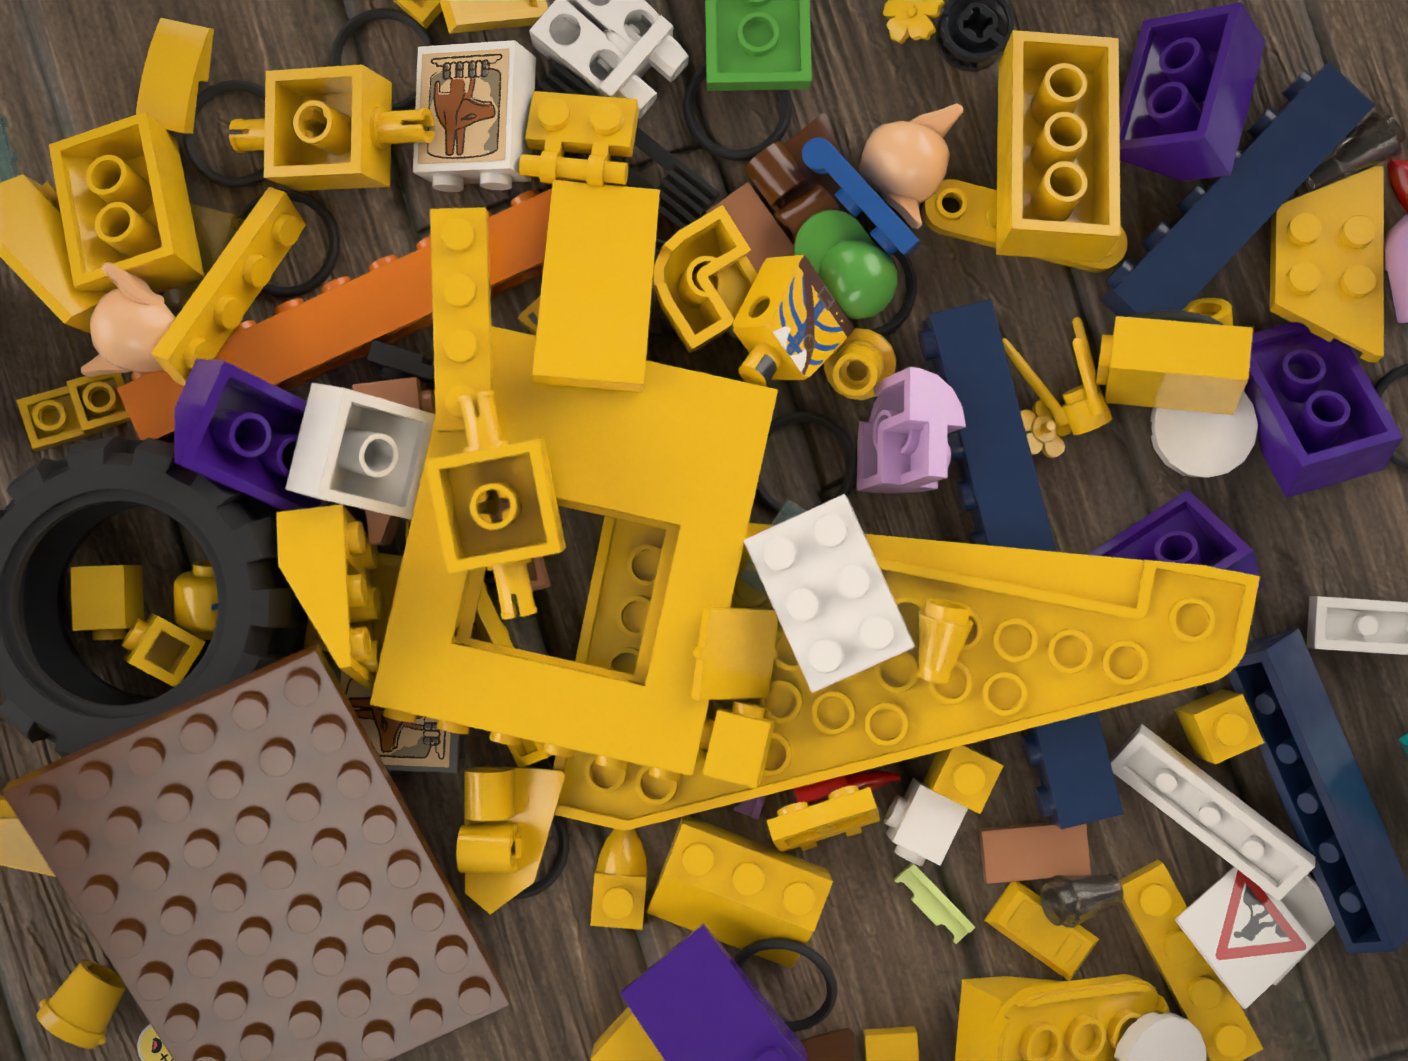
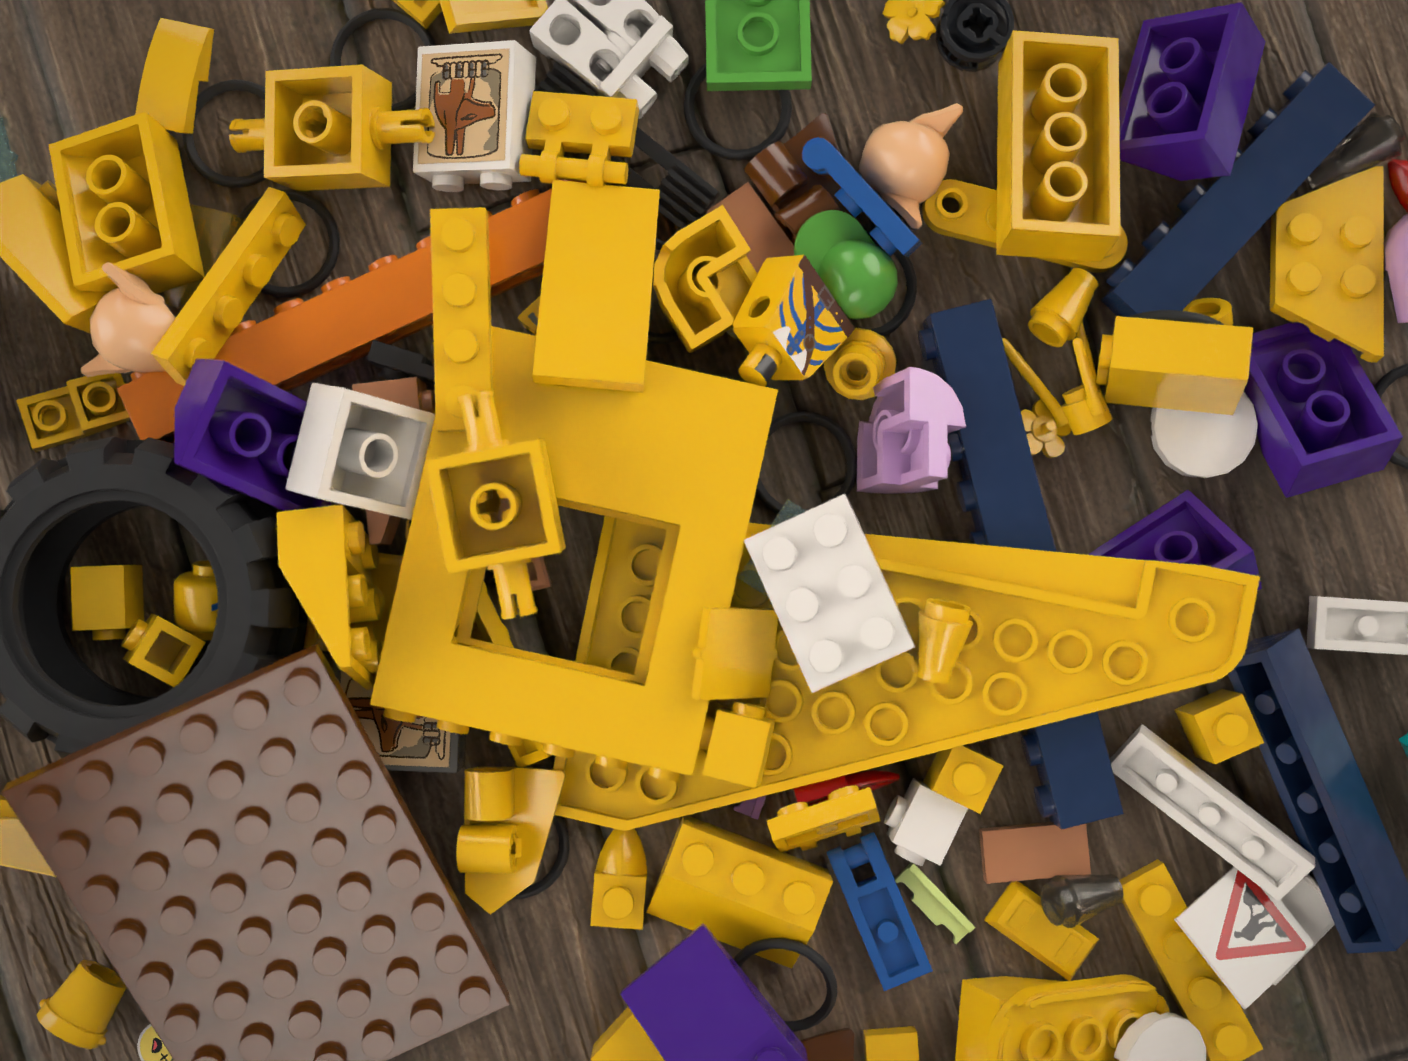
none -> blue plate [826,832,933,991]
none -> yellow cone [1028,268,1098,347]

